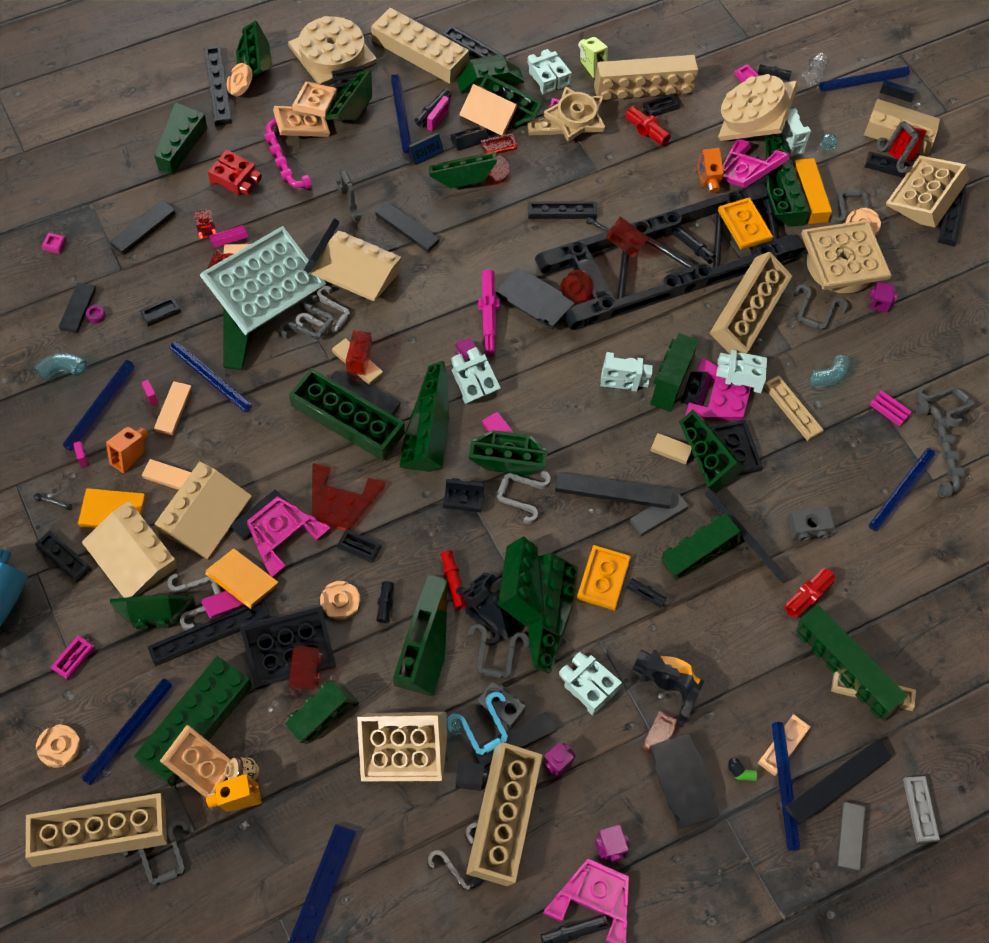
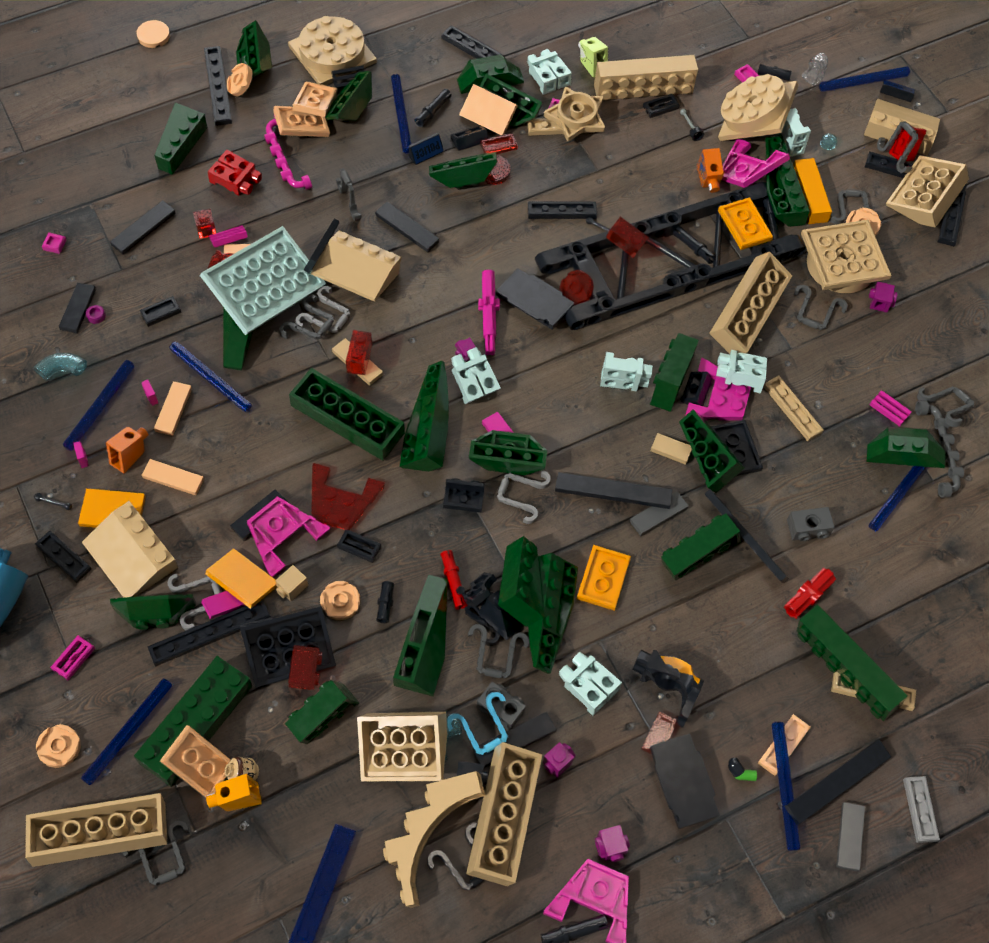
tan slope [155,461,252,560] -> none
black tile [330,371,401,415] -> none
tan brick [371,8,469,84] -> none
dark pink tile [427,96,449,131] -> none
red piece [625,106,671,146] -> none
black pin [626,578,667,609] -> none
clear light blue cylinder [809,355,851,387] -> none
none -> light nougat tile [137,20,170,48]
none -> tan brick [275,565,308,601]
none -> tan arch [383,771,485,908]
none -> black hinge [680,109,704,141]
none -> dark green wedge [866,427,945,468]

